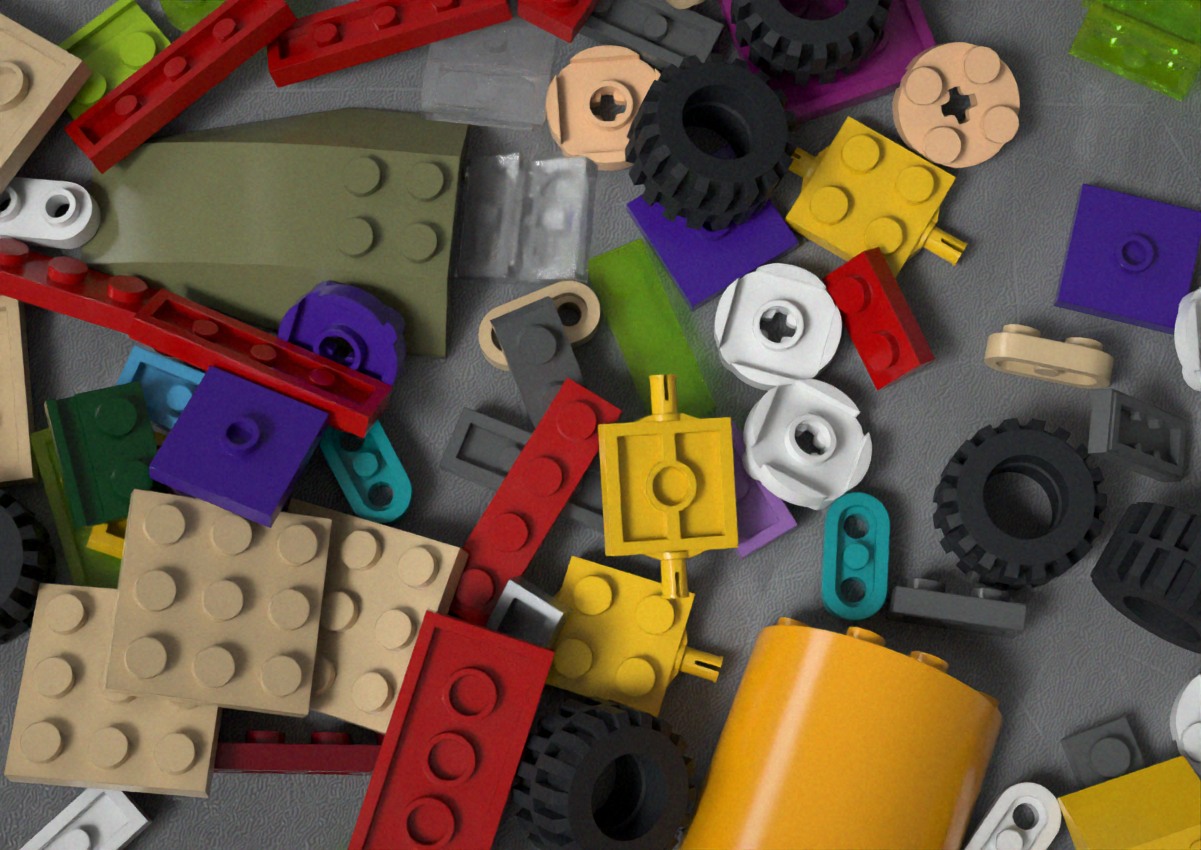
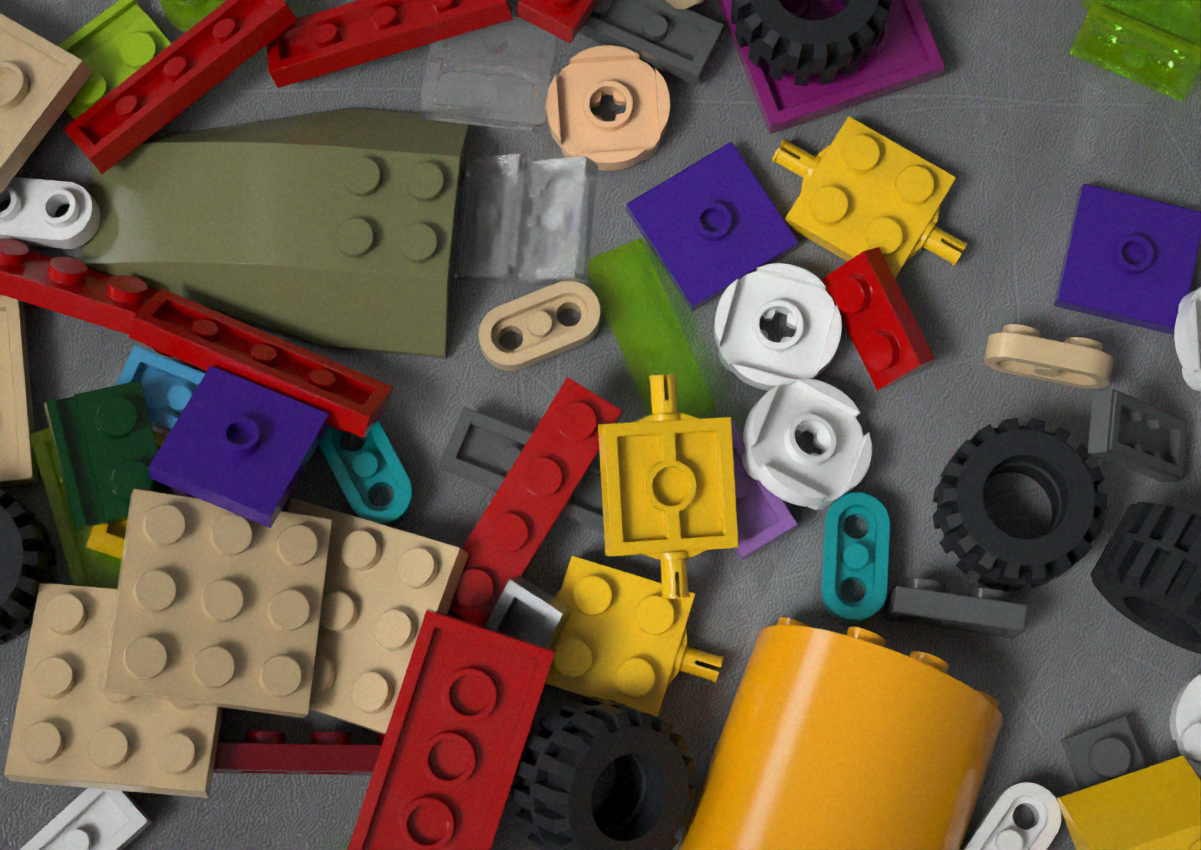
dark purple plate [278,281,406,386] -> none
dark grey plate [490,296,588,430] -> none
black tyre [625,54,798,231] -> none
light nougat plate [892,42,1020,168] -> none

